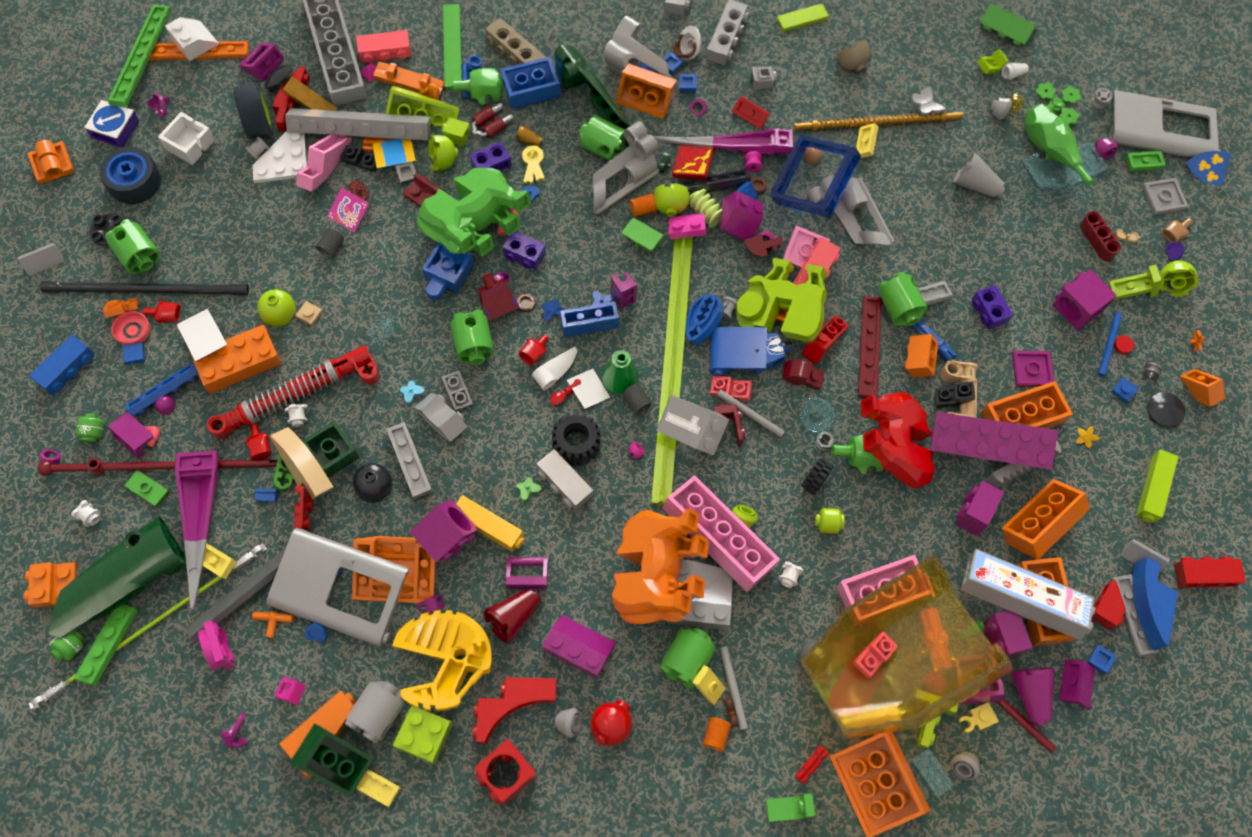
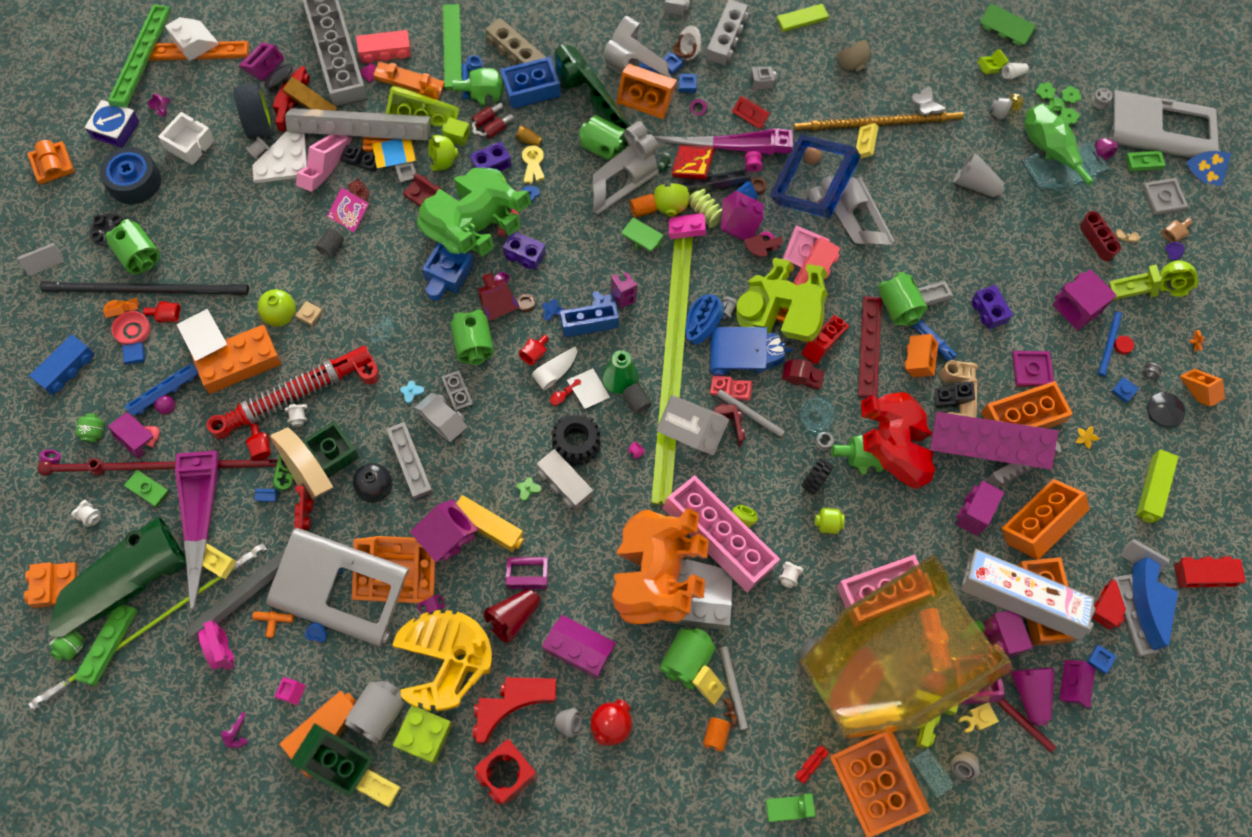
coral slope [852,632,898,678] -> none

